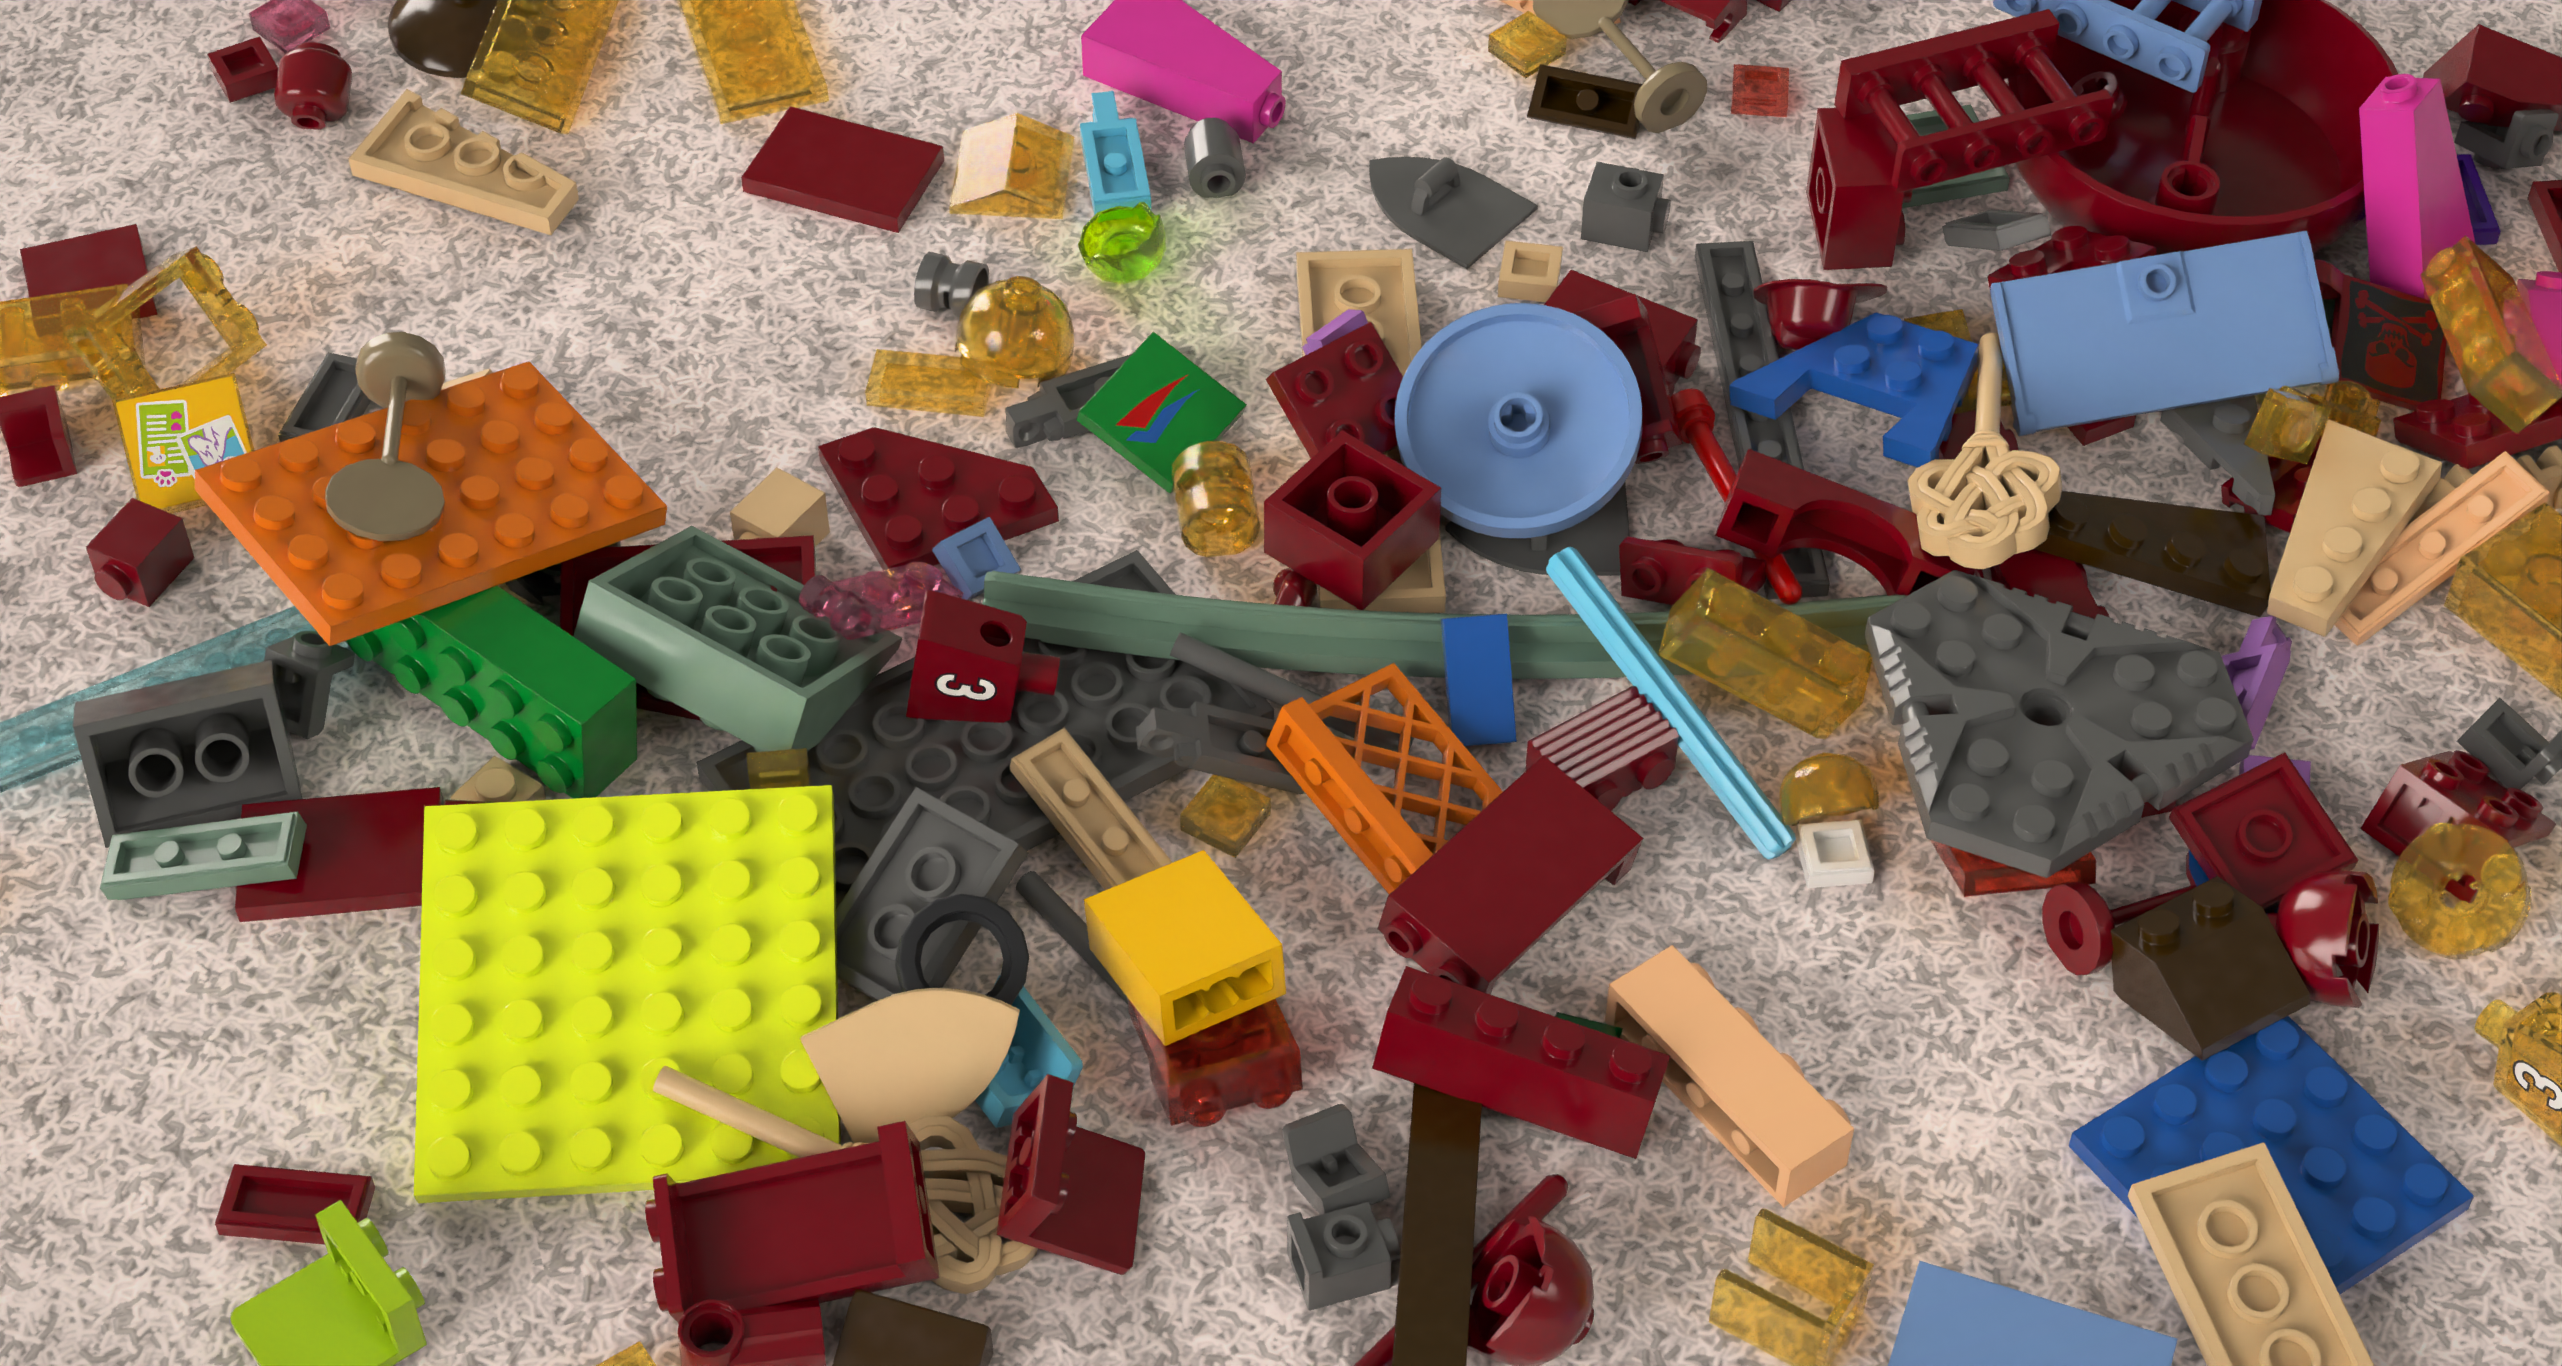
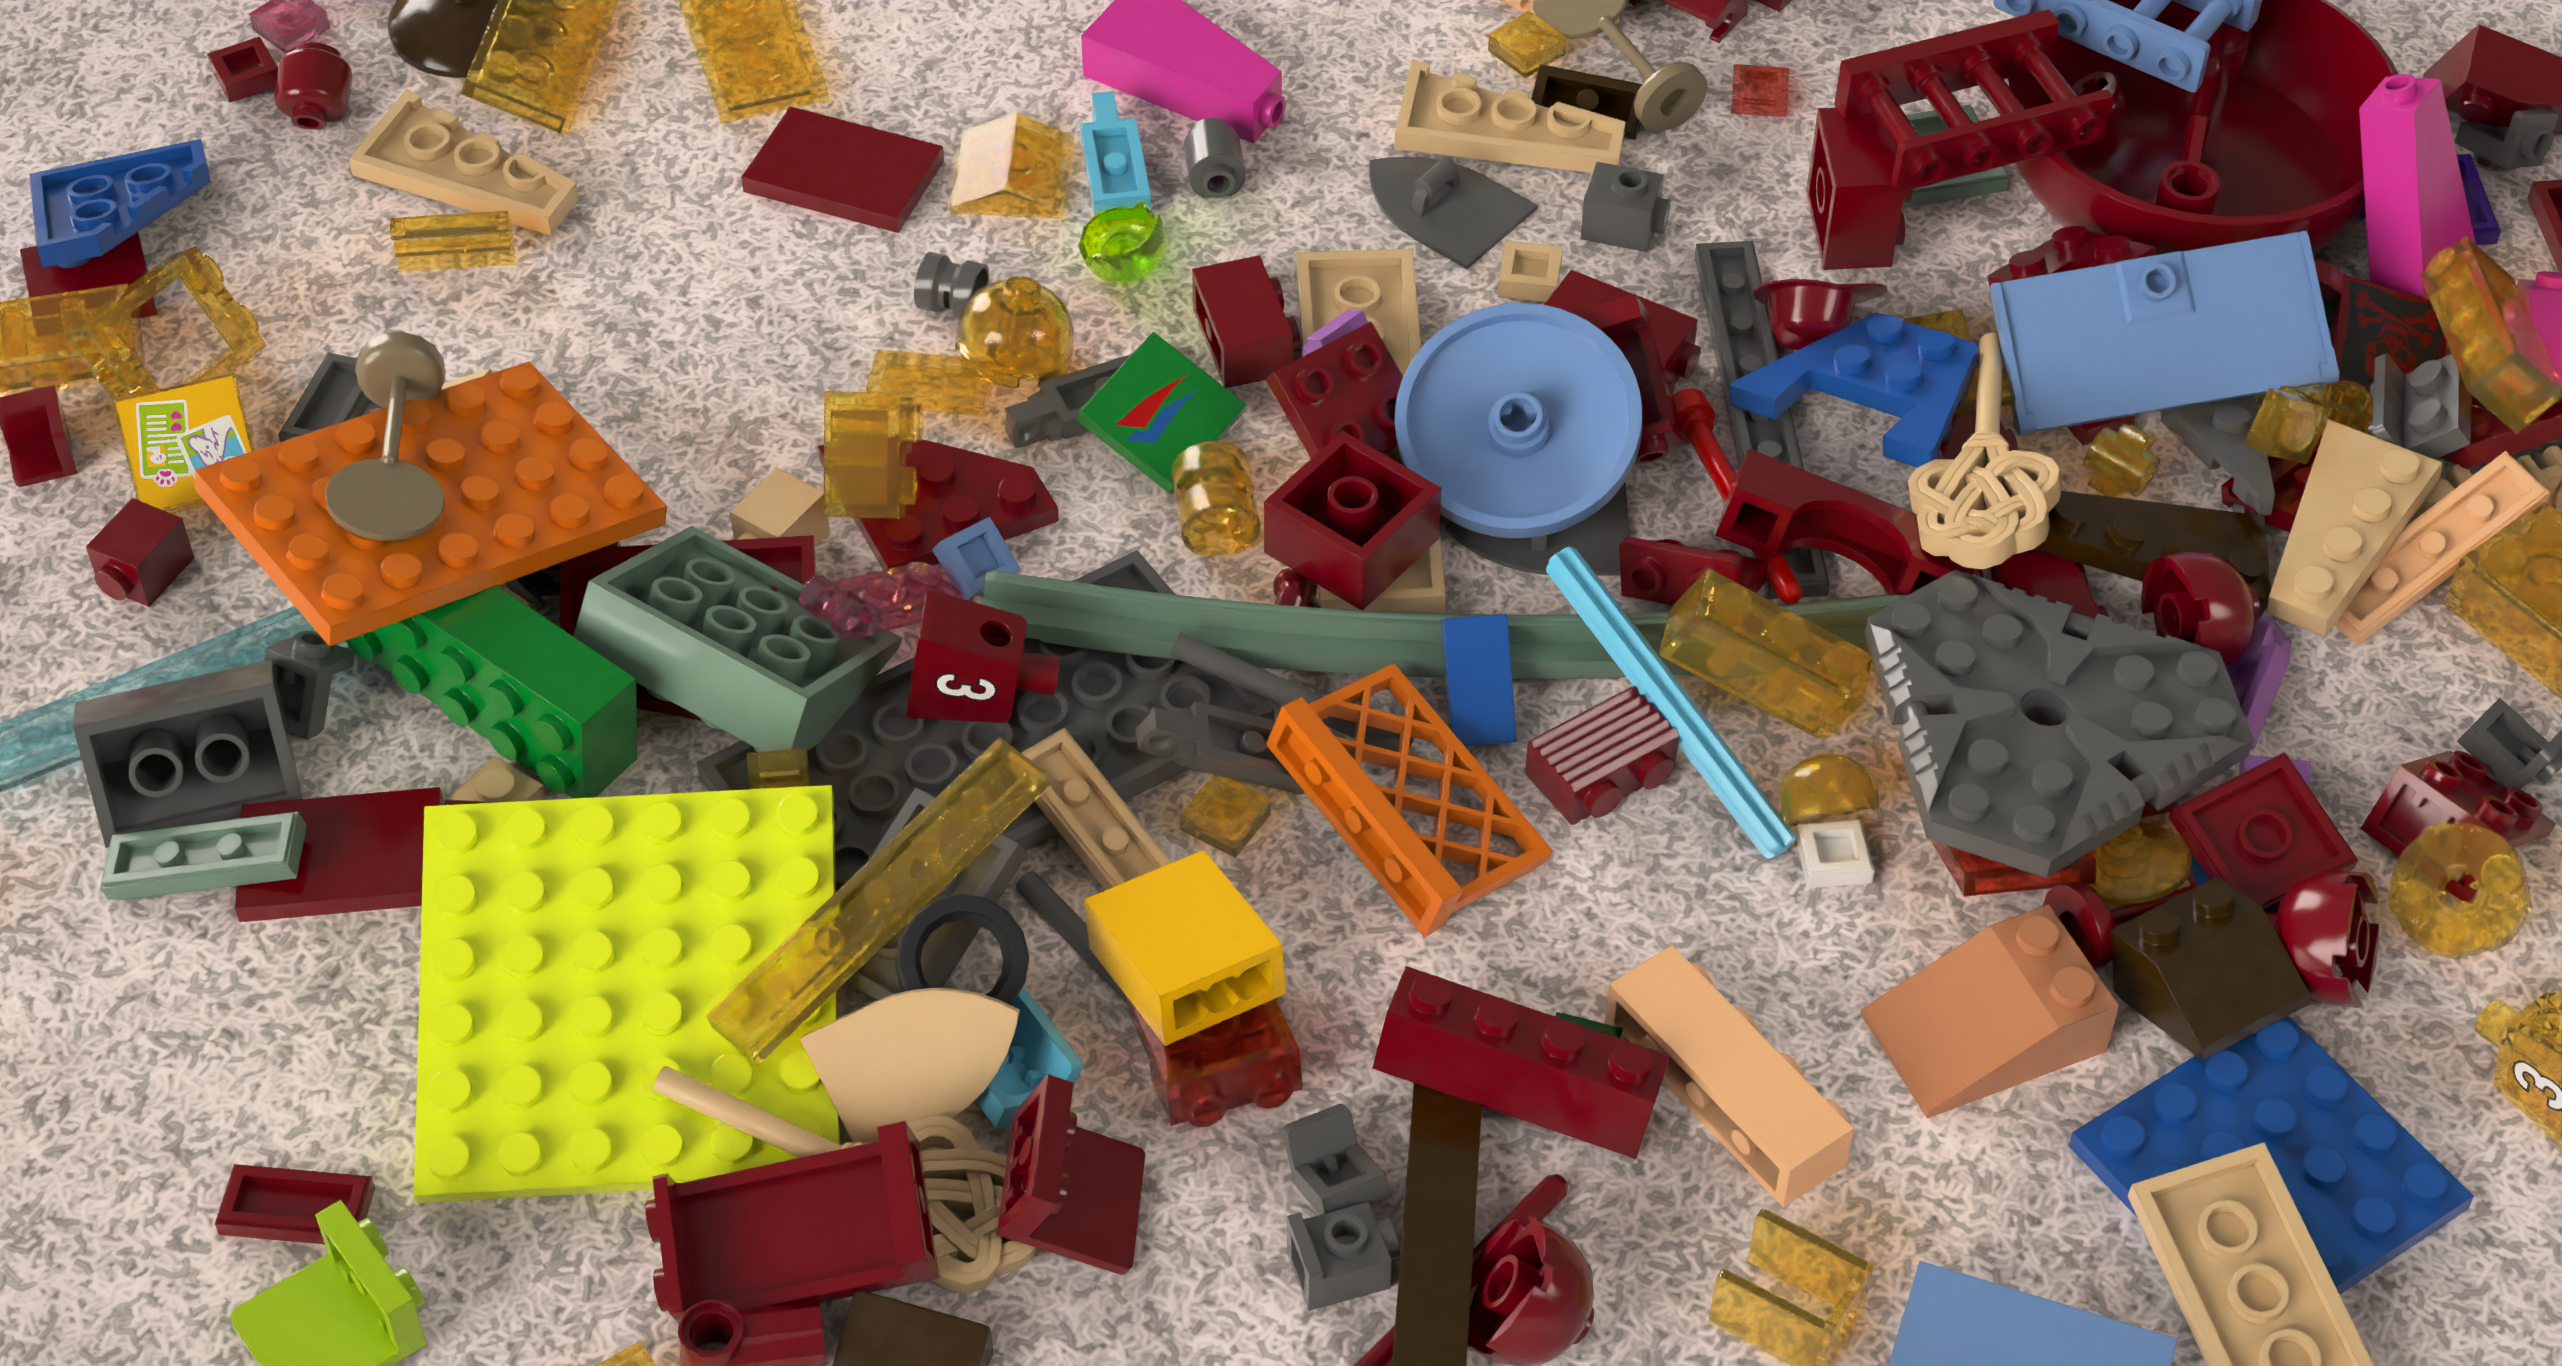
dark red panel [1377,755,1644,995] -> none
dark grey tile [1942,209,2051,251] -> none
none -> blue plate [29,139,211,268]
none -> clear yellow tile [390,211,516,272]
none -> clear yellow tile [706,737,1051,1066]
none -> clear yellow brick [824,390,924,518]
none -> dark red brick [1192,255,1301,388]
none -> tan wing [1394,59,1626,173]
none -> nougat slope [1860,904,2119,1119]
none -> clear yellow dish [2058,822,2192,905]
none -> clear yellow gear [2083,423,2160,498]
none -> dark red cylinder [2141,552,2260,667]
none -> dark grey bracket [2368,351,2472,459]

